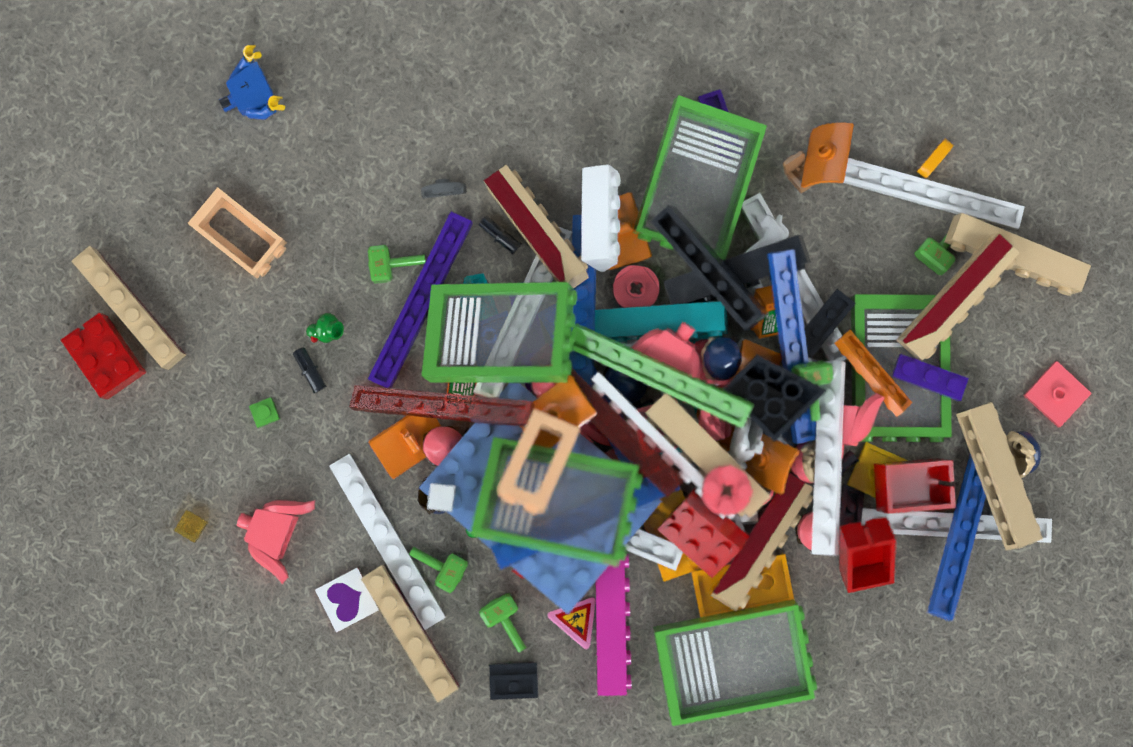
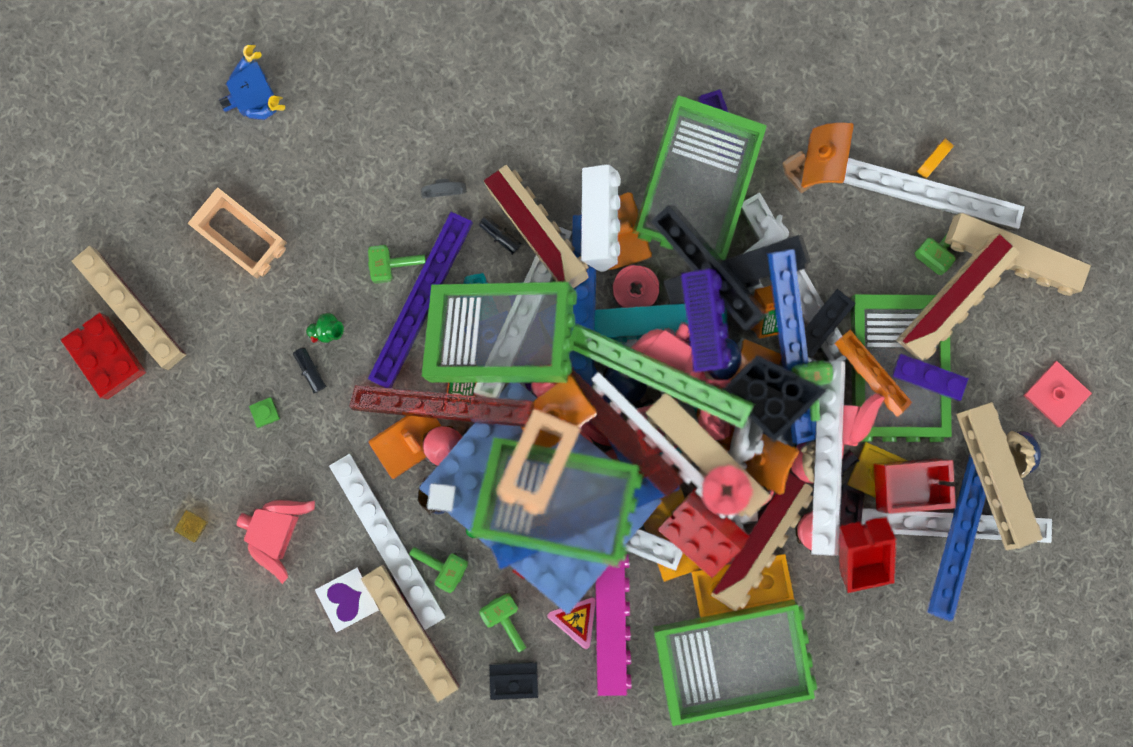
none -> dark purple brick [682,269,731,372]

